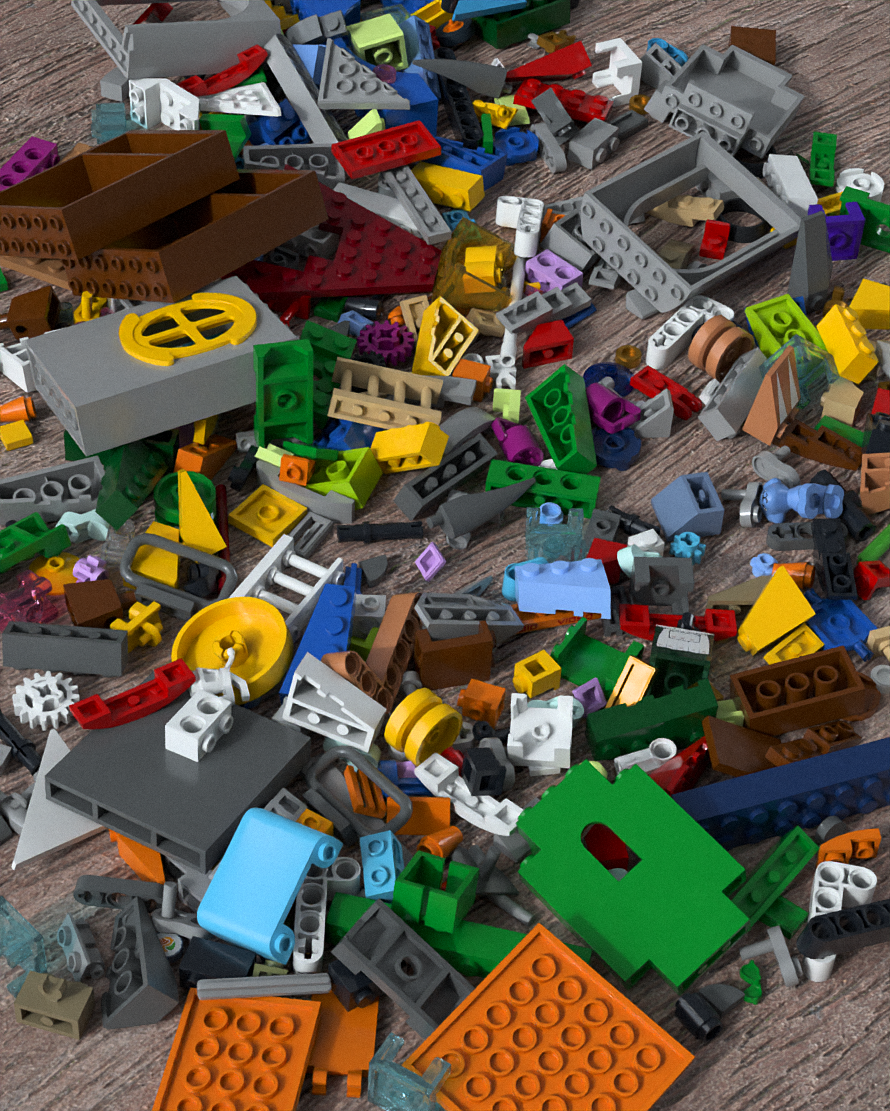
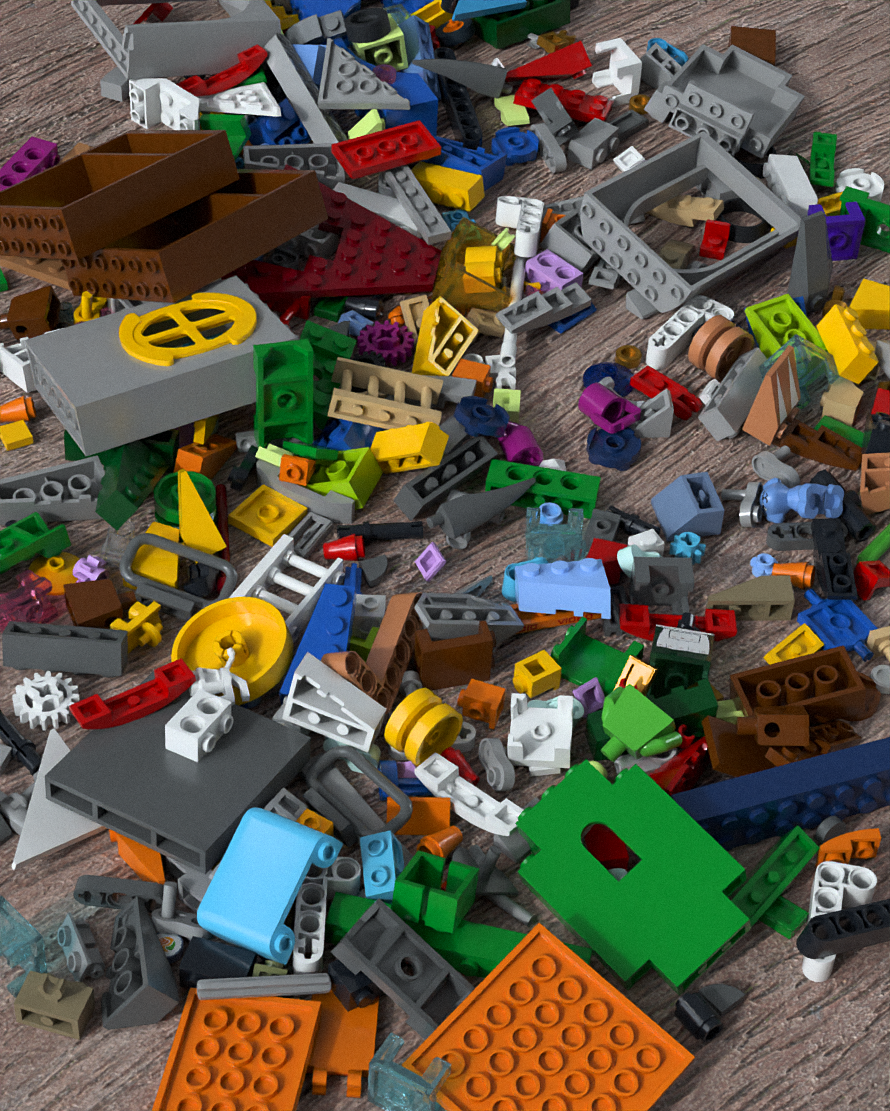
light aqua piece [56,509,115,544] -> none
clear light blue brick [91,102,126,144] -> none
orange tile [344,765,387,819] -> none
black brick [460,747,507,796] -> none
yellow hinge [472,100,518,129] -> none
black arm [472,721,510,744] -> none
green tile [480,114,493,154] -> none
red slope [522,320,574,369] -> none
green wedge [525,364,597,474] -> none
yellow slope [737,565,816,656] -> none
light grey piece [738,925,803,988] -> none
green piece [739,960,762,1005] -> none
none -> red cone [323,533,366,562]
none -> black tyre [344,8,391,43]
none -> dark blue plate [454,396,510,438]
none -> yellowish green bush [491,227,515,252]
none -> bright green torso [601,678,695,762]
none -> white tile [613,146,646,172]
none -> reddish brown torso [736,705,809,746]

